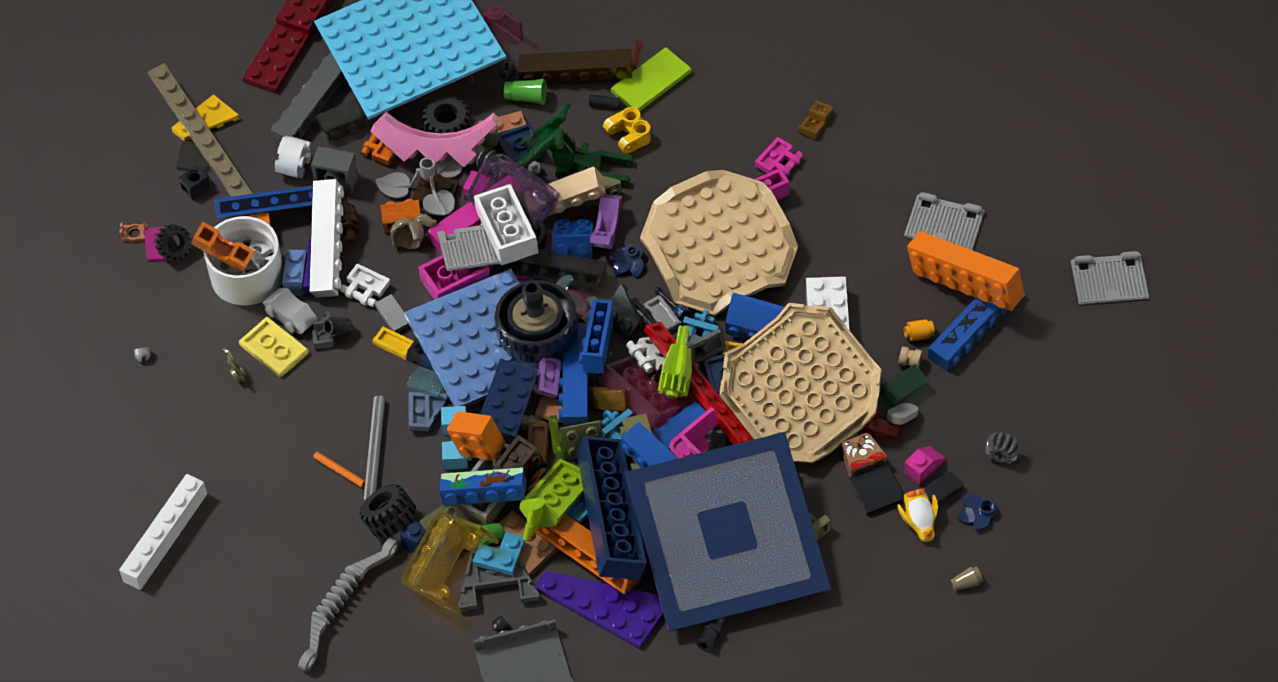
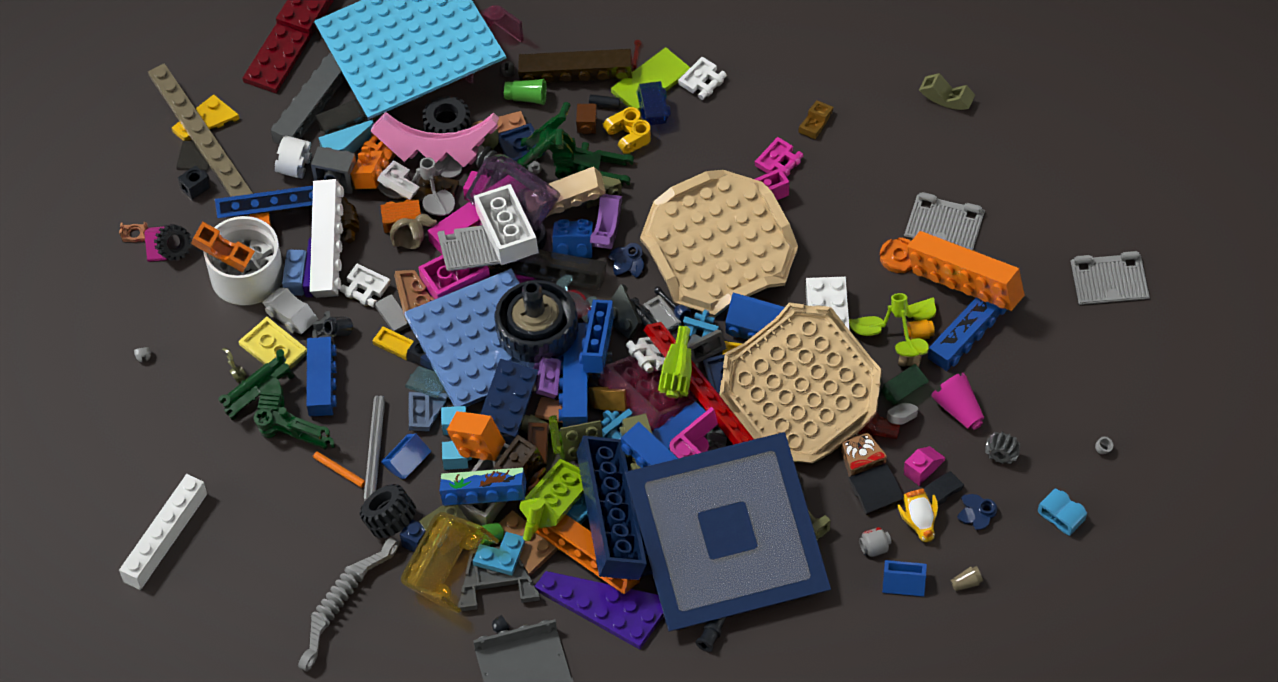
none -> dark green piece [218,349,335,450]
none -> blue brick [307,337,337,416]
none -> medium azure slope [319,120,374,153]
none -> orange brick [350,146,389,189]
none -> white plate [377,161,419,200]
none -> blue brick [381,433,431,479]
none -> medium nougat wing [394,270,435,321]
none -> reddish brown brick [576,104,597,134]
none -> clear blue brick [636,81,671,125]
none -> white plate [678,57,727,100]
none -> lime plant [849,293,936,357]
none -> light grey head [859,527,891,557]
none -> orange tile [880,238,912,273]
none -> blue brick [882,560,927,596]
none -> olive brick [919,73,975,110]
none -> dark pink cone [931,372,984,430]
none -> dark azure brick [1038,488,1087,536]
none -> light grey hinge [1095,437,1113,455]

